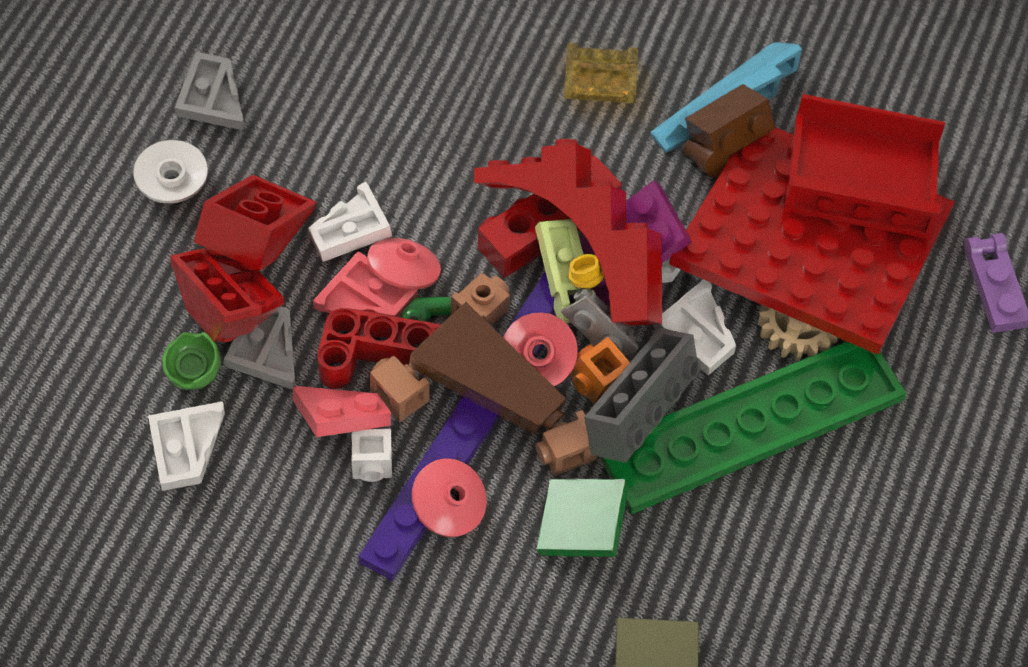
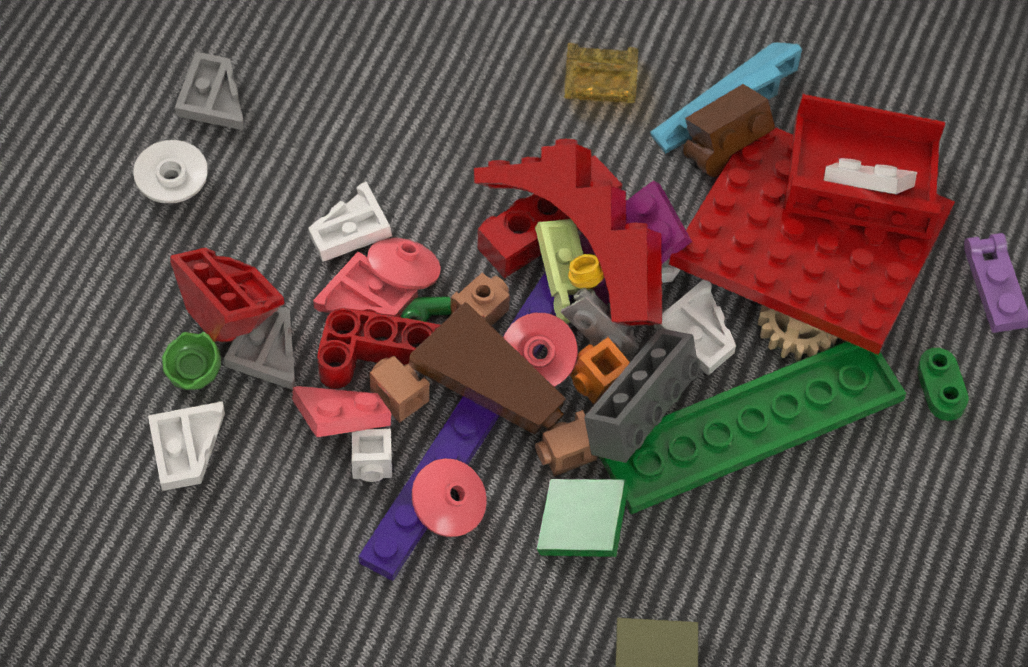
red slope [194,175,317,271] -> none
none -> white wing [824,158,917,194]
none -> green plate [917,348,969,421]

